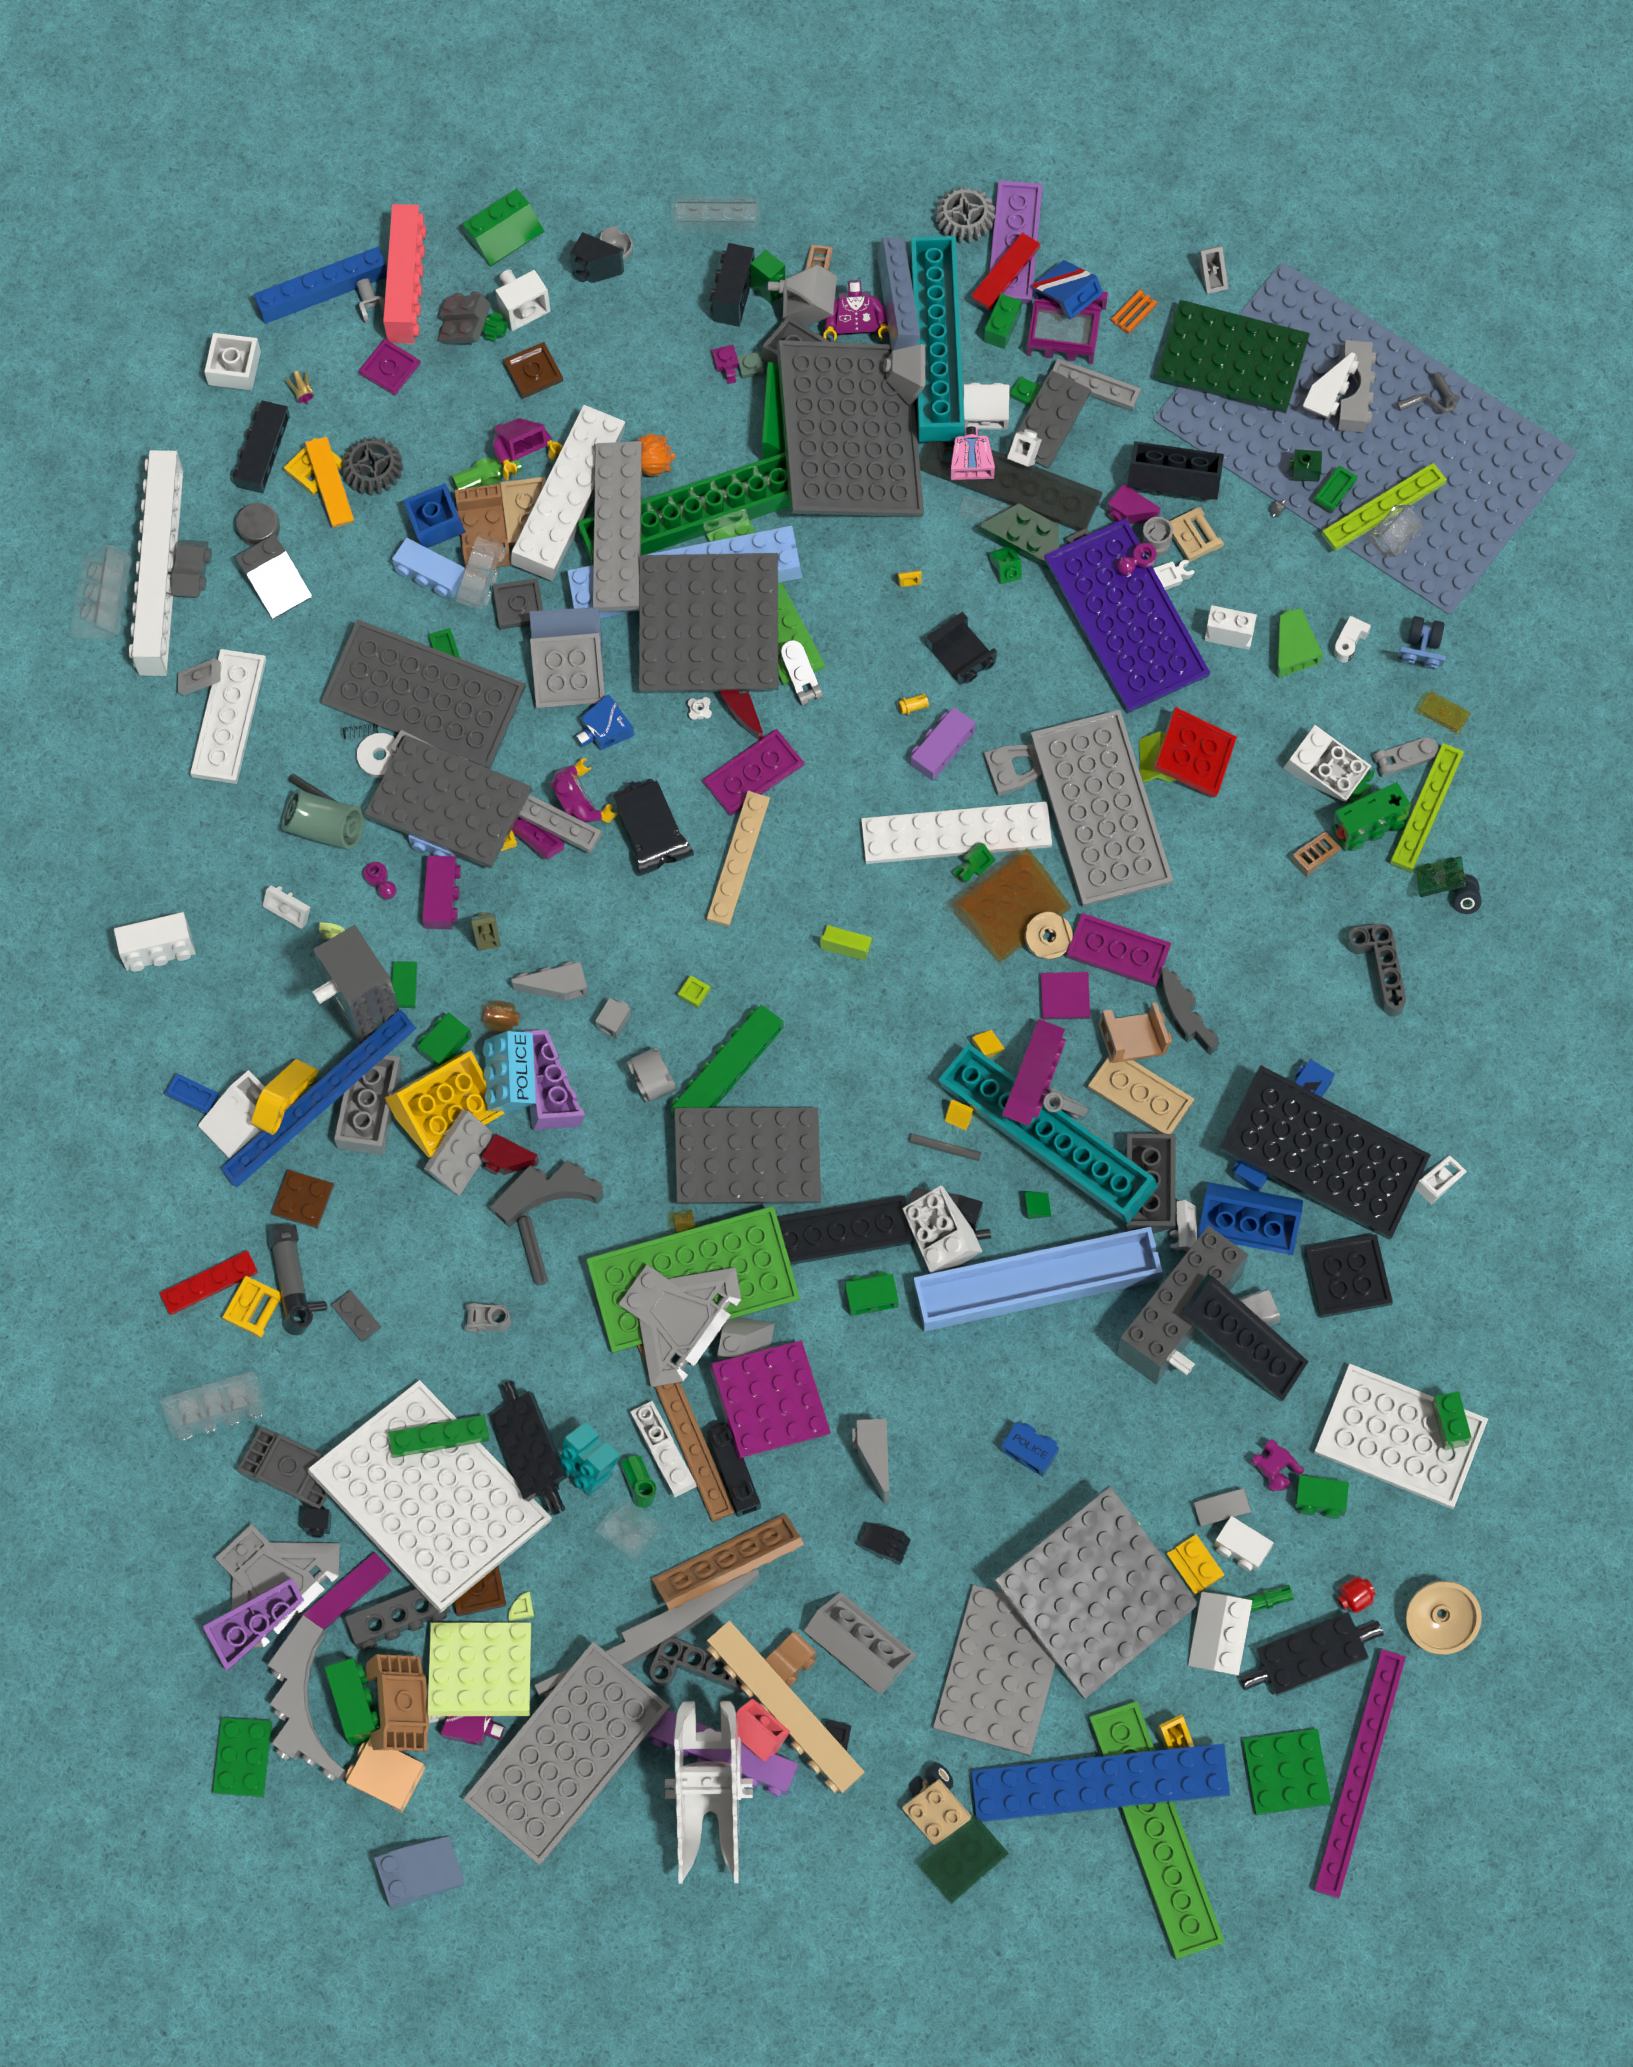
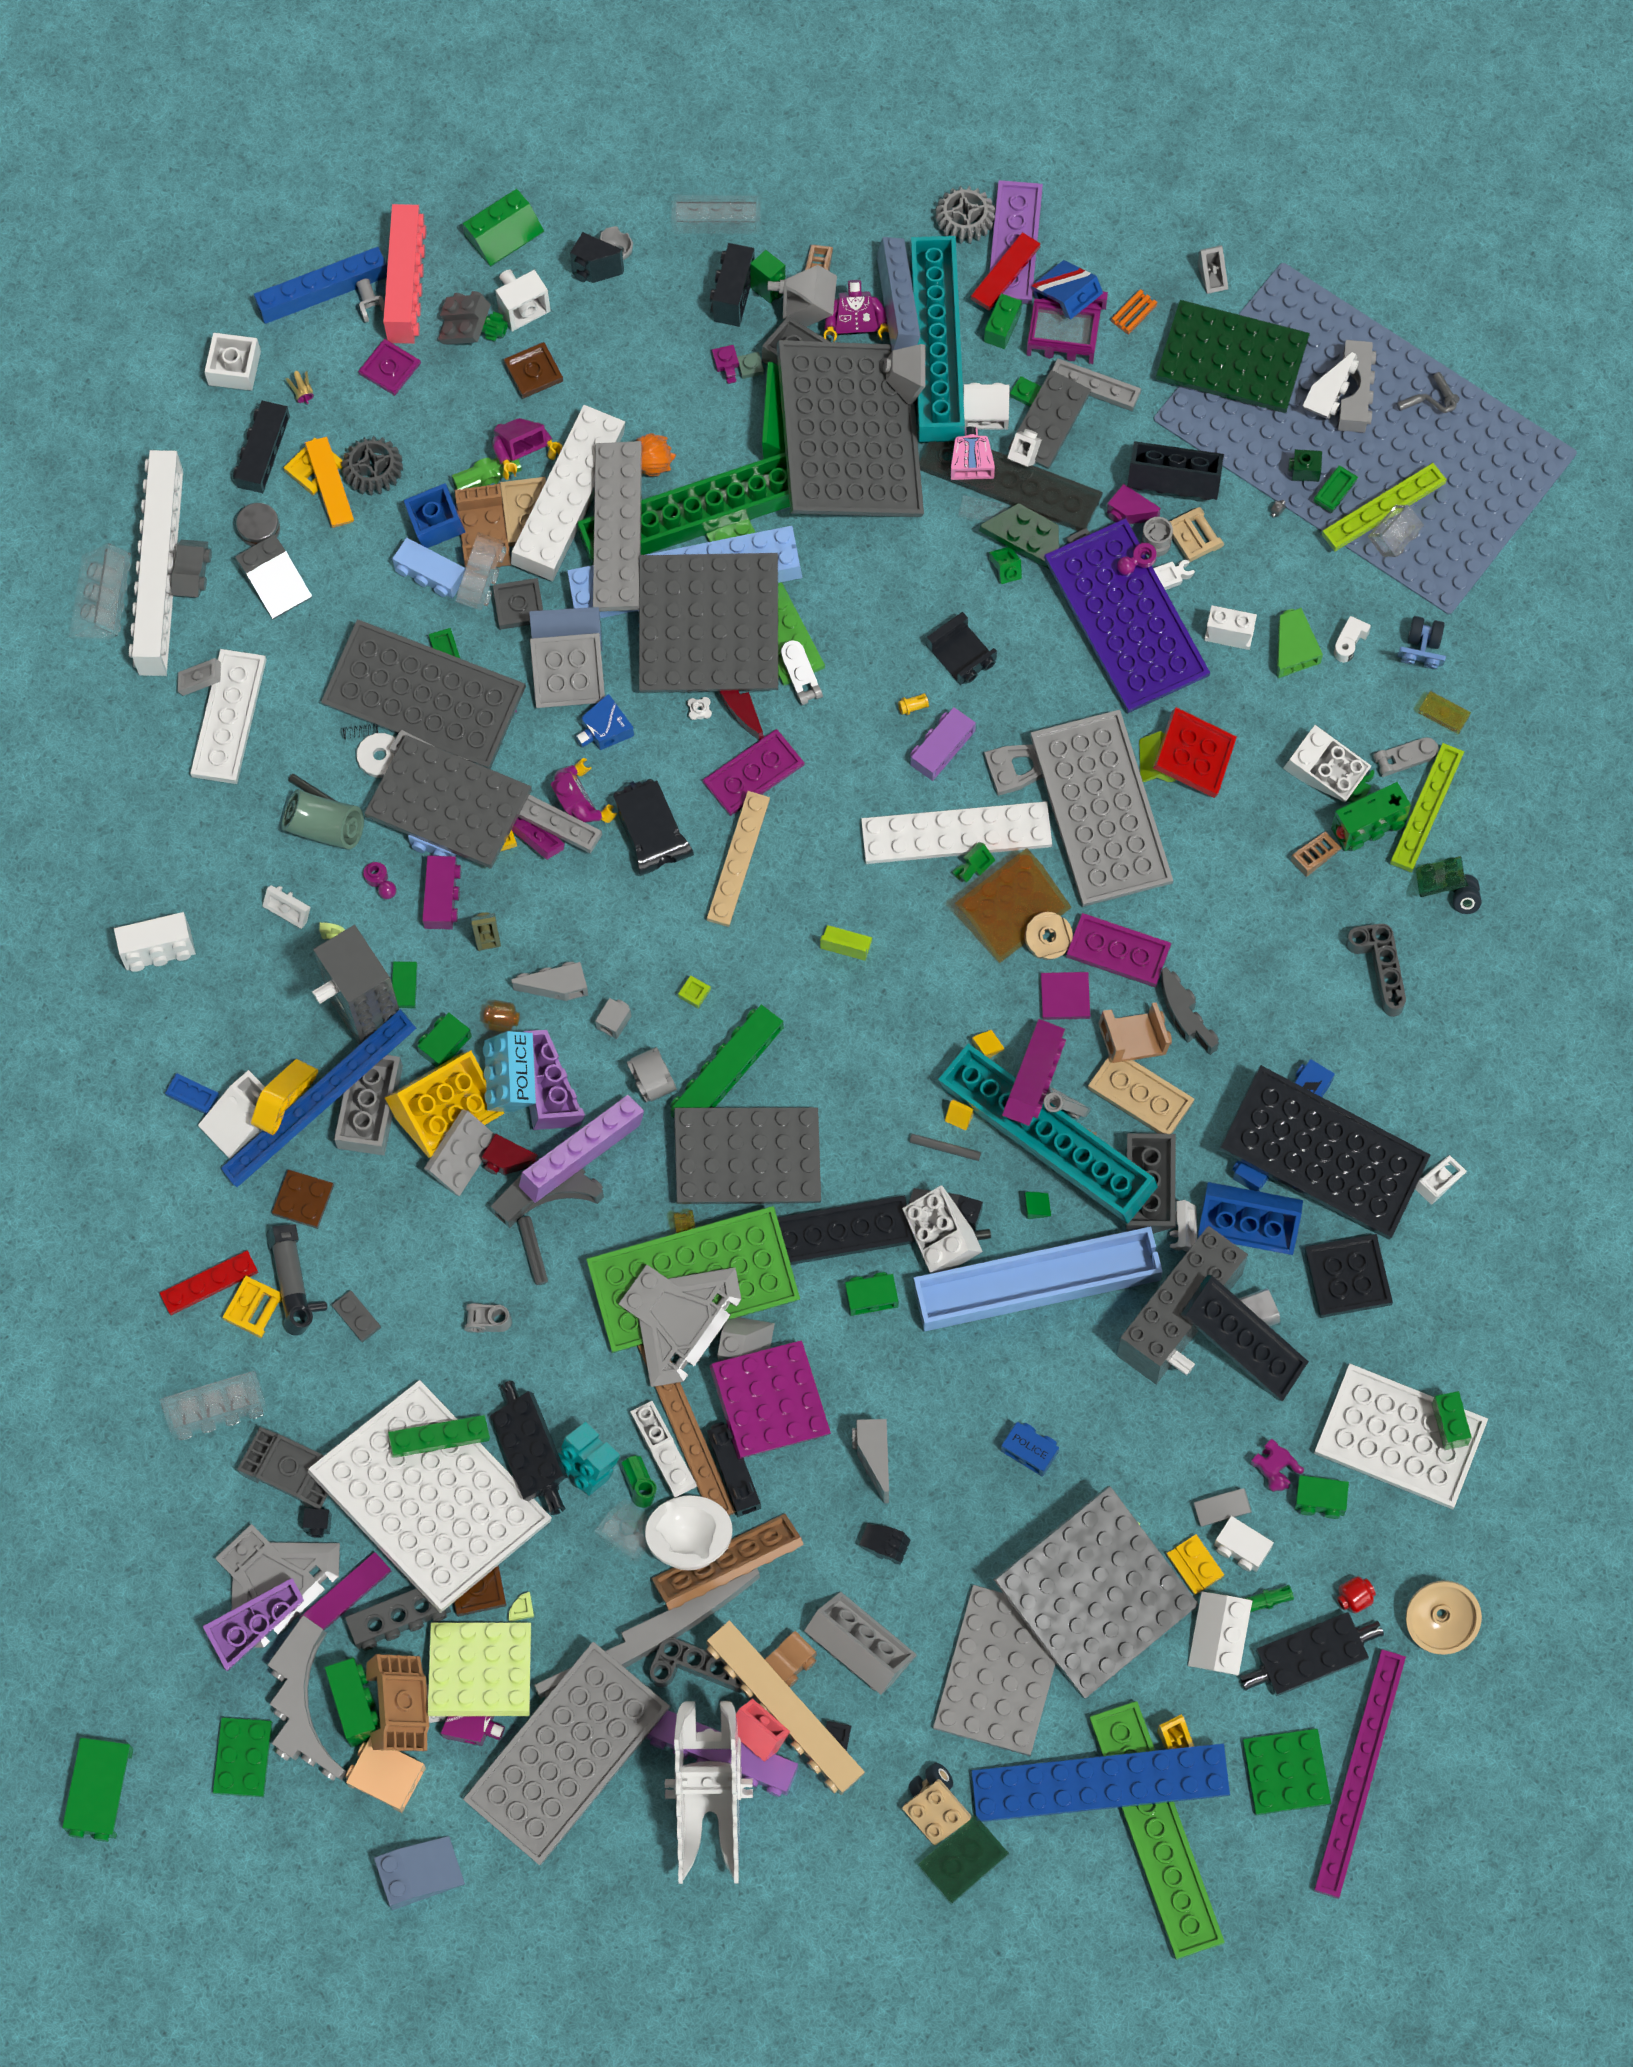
yellow slope [897,569,922,587] -> none
none -> green panel [62,1738,133,1842]
none -> medium lavender brick [519,1095,644,1203]
none -> white piece [645,1496,732,1570]

